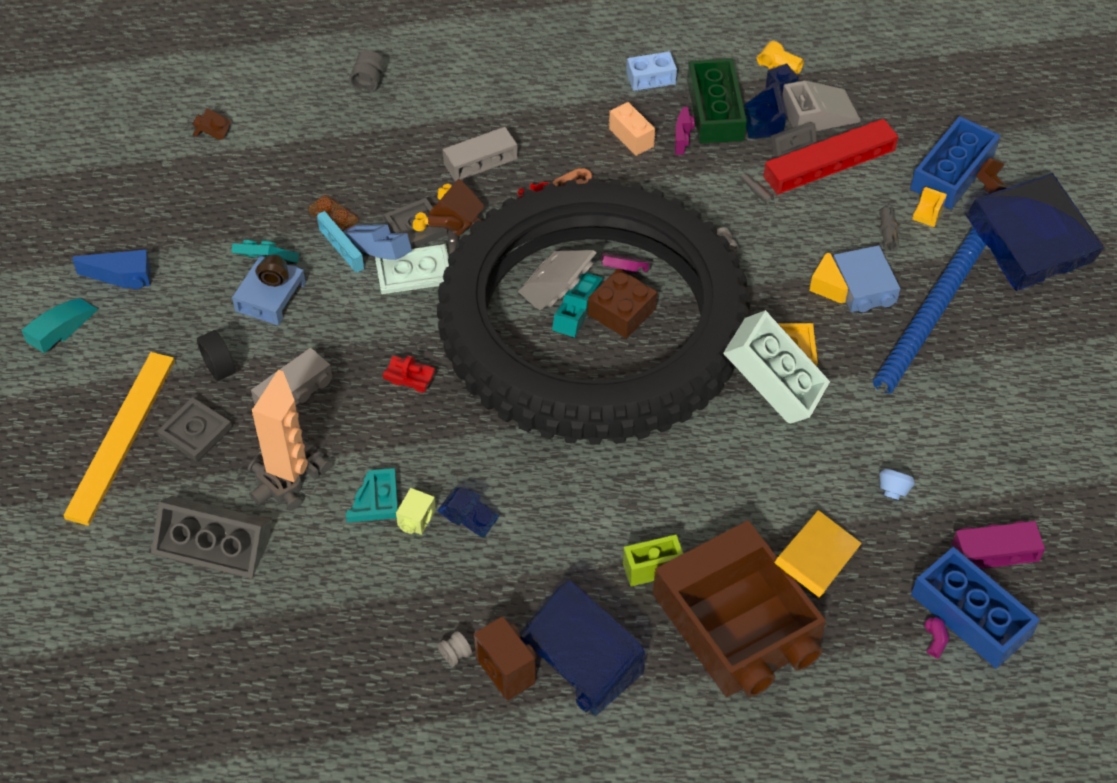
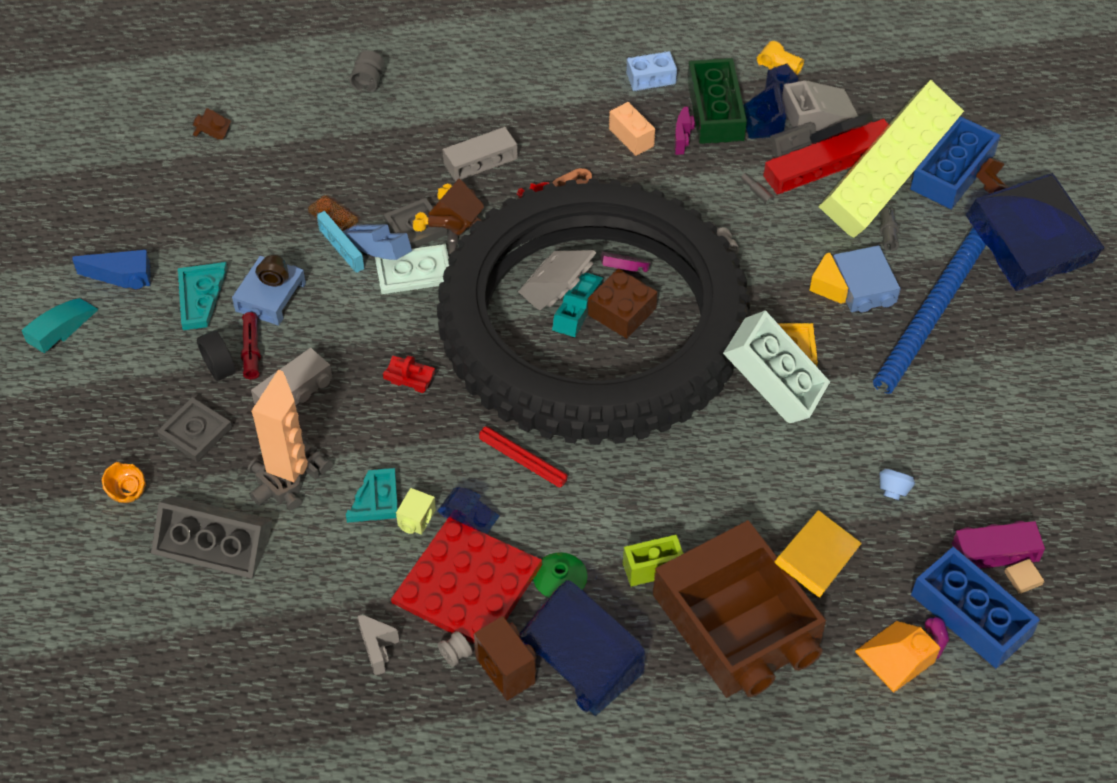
yellow tile [63,352,175,526] -> none
teal wing [231,240,299,263] -> none
yellow panel [912,187,947,227] -> none
none -> light orange hair [102,462,146,503]
none -> teal wing [178,262,228,330]
none -> dark red pin [241,312,261,380]
none -> light grey slope [357,615,399,676]
none -> red plate [391,517,542,644]
none -> red axle [479,426,568,487]
none -> green dish [533,552,587,600]
none -> black tile [809,113,874,144]
none -> yellowish green brick [818,80,964,238]
none -> light orange slope [855,621,940,693]
none -> tan tile [1005,559,1044,594]

